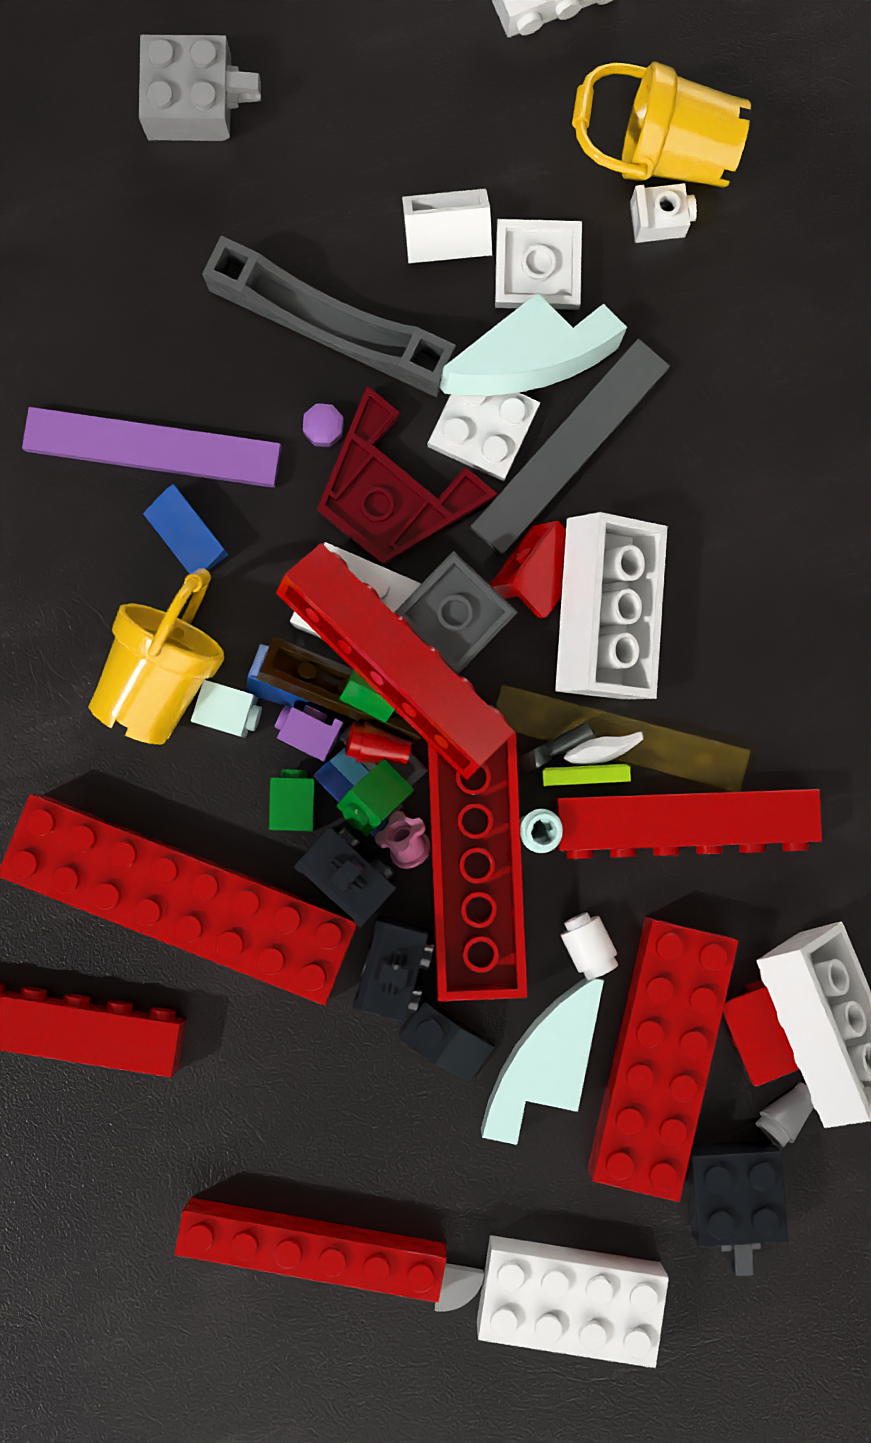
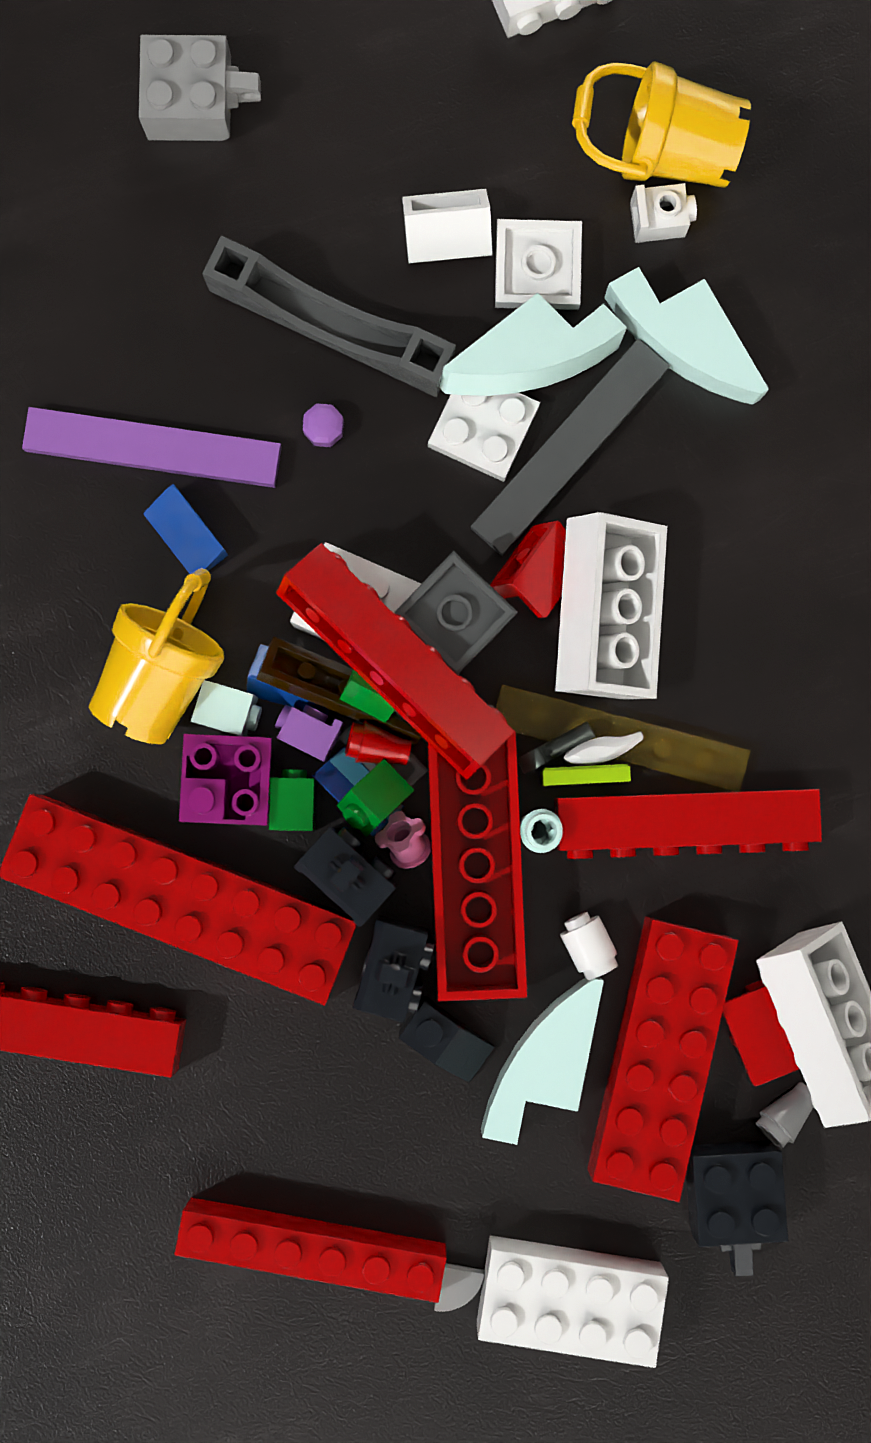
dark red wing [317,385,498,566] -> none
none -> magenta slope [179,734,272,826]
none -> light aqua slope [604,267,769,405]

